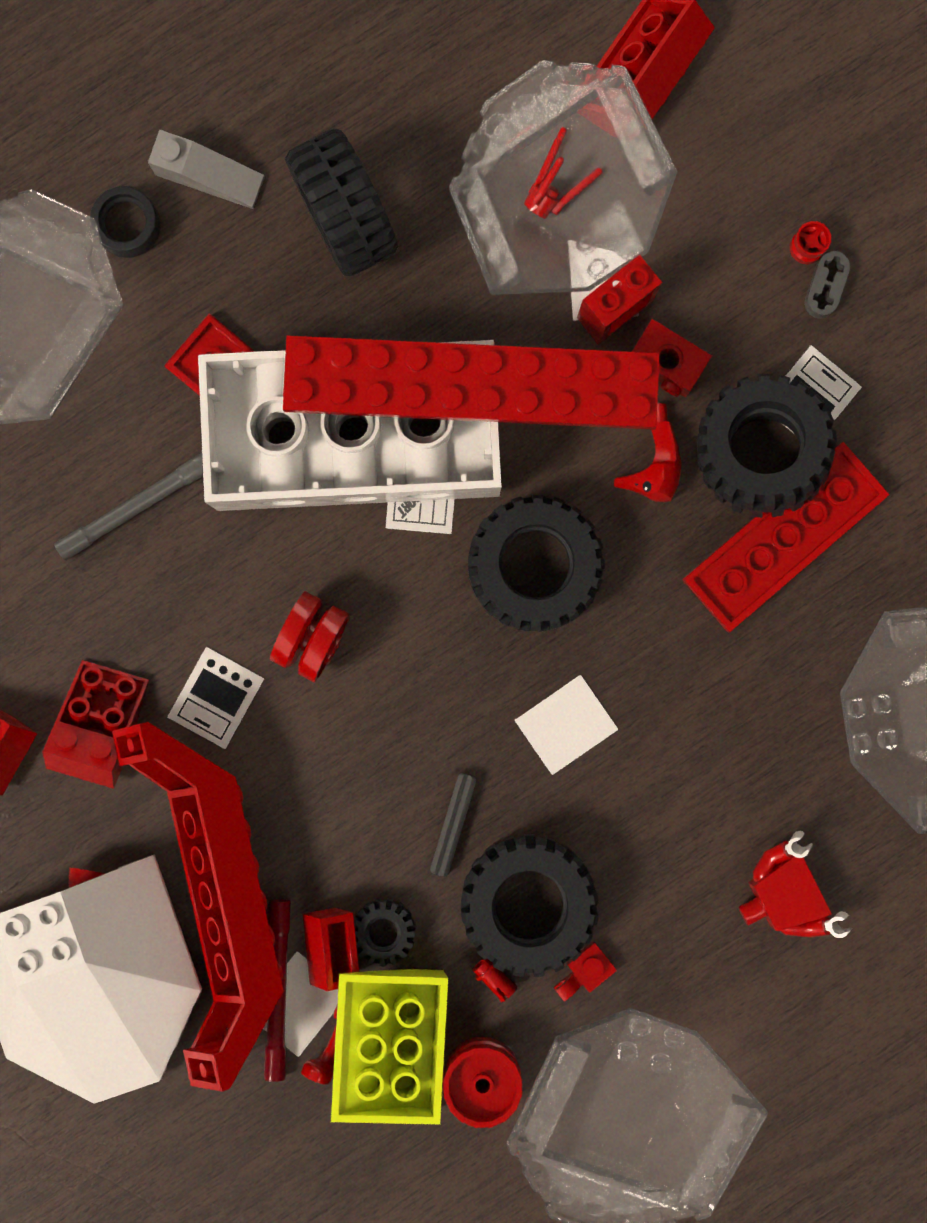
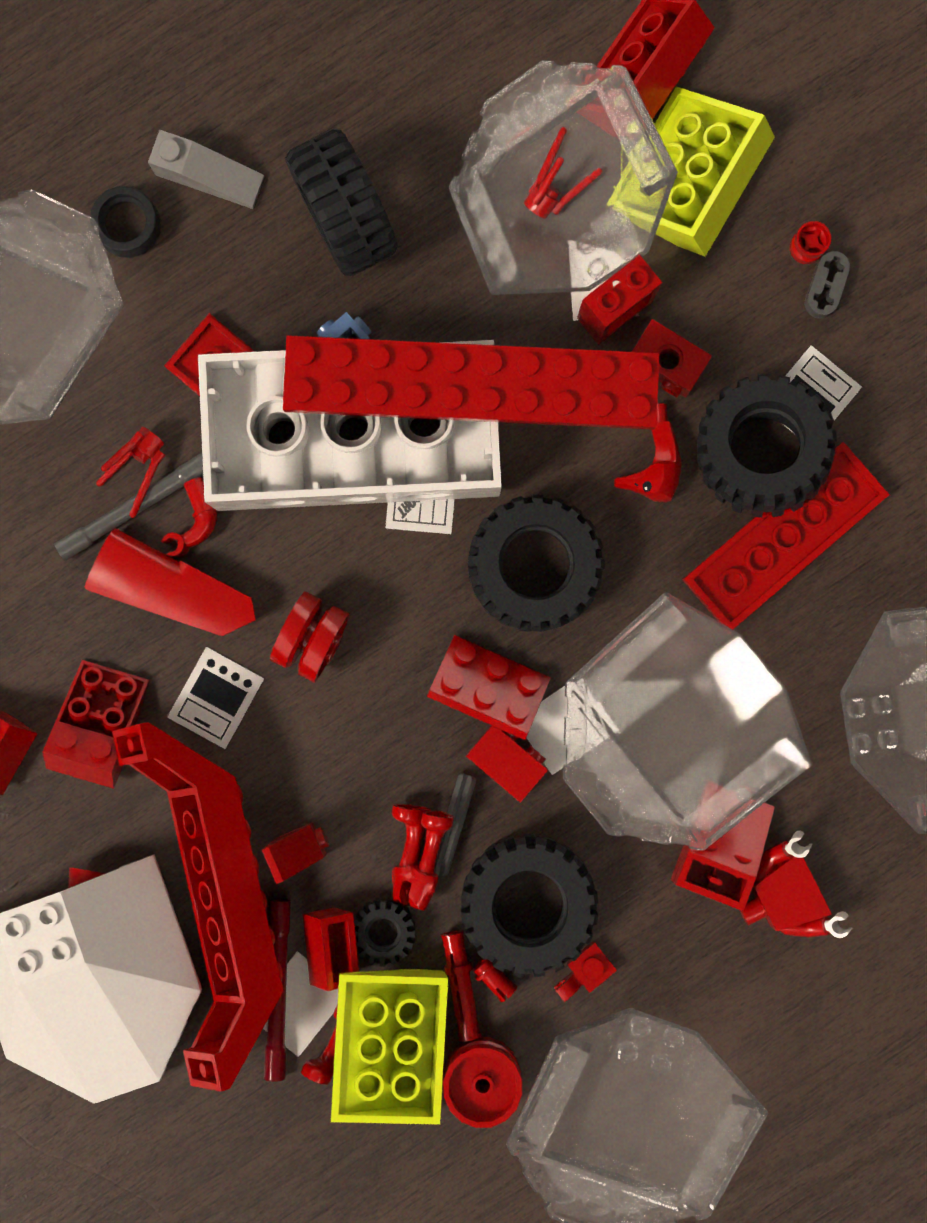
none -> red panel [84,528,256,636]
none -> red plant [96,427,165,518]
none -> red piece [161,477,217,558]
none -> red slope [262,822,329,884]
none -> medium blue bracket [317,312,371,339]
none -> red piece [391,804,454,911]
none -> red plate [427,635,551,740]
none -> red pin [441,930,481,1042]
none -> red piece [466,725,548,803]
none -> clear windscreen [563,592,812,851]
none -> neon yellow slope [607,86,775,257]
none -> red slope [670,781,775,911]

